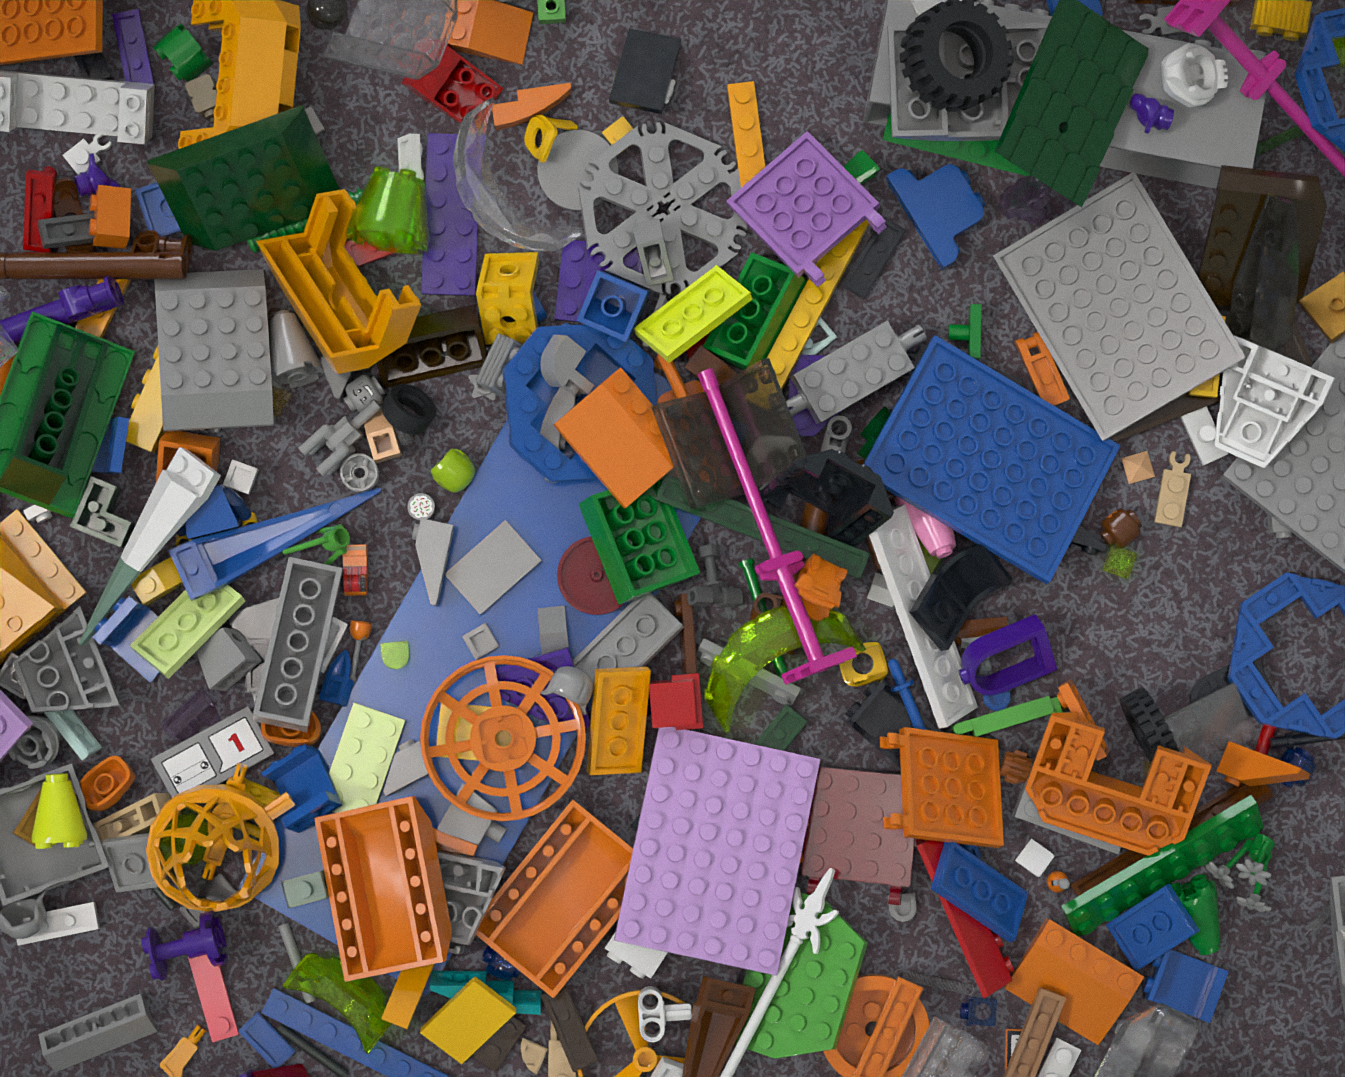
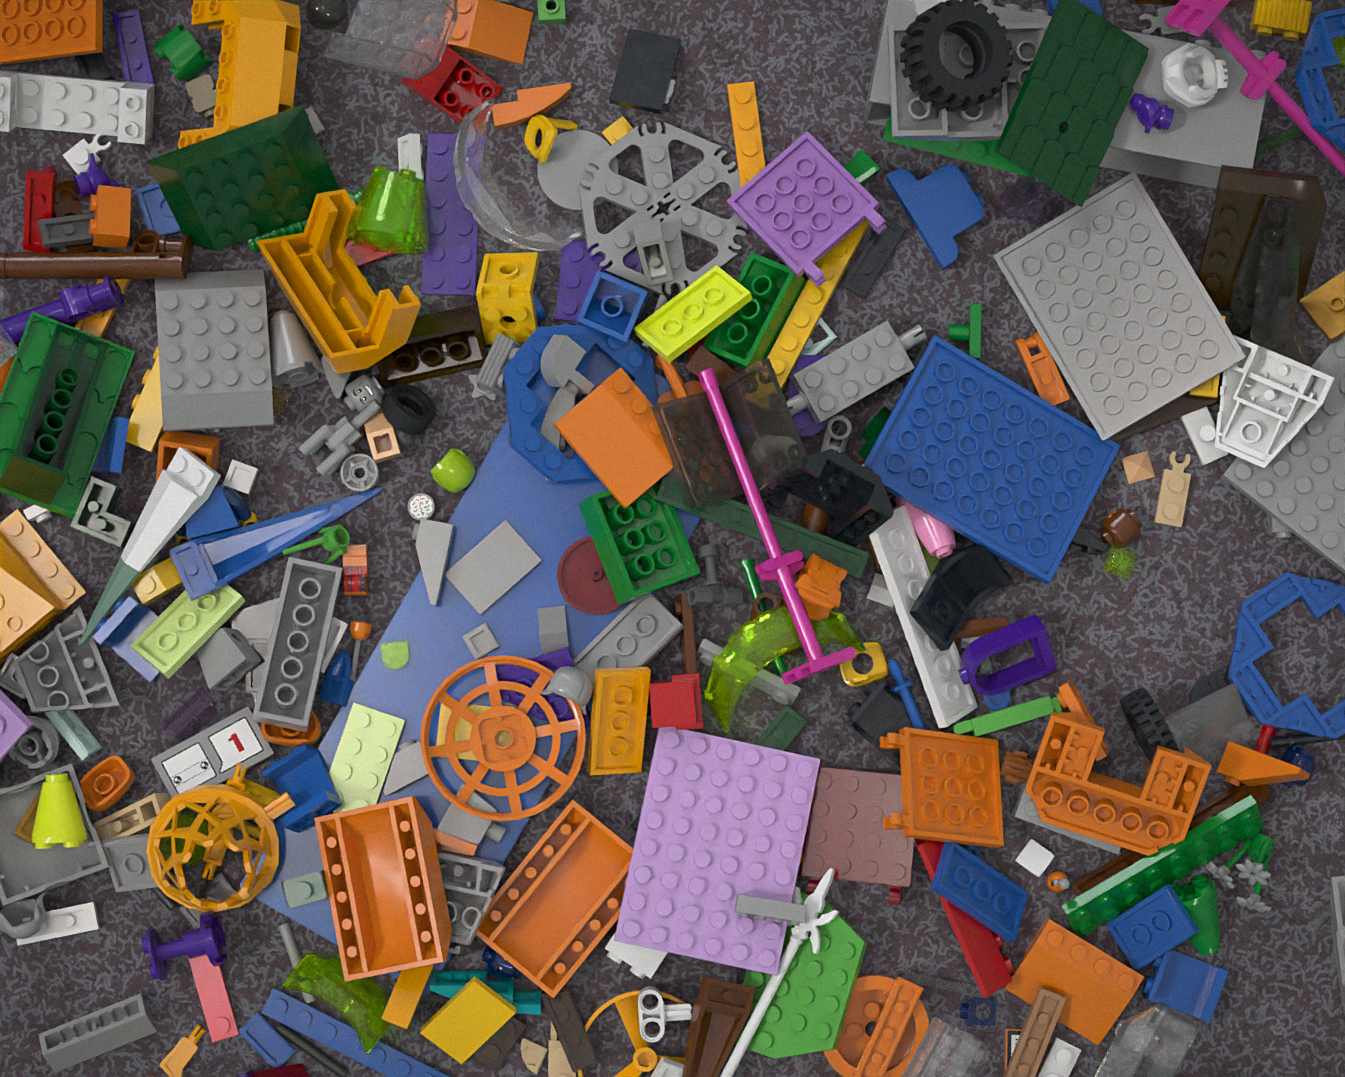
light grey tile [887,893,916,922] -> none
none -> light grey piece [734,894,807,926]

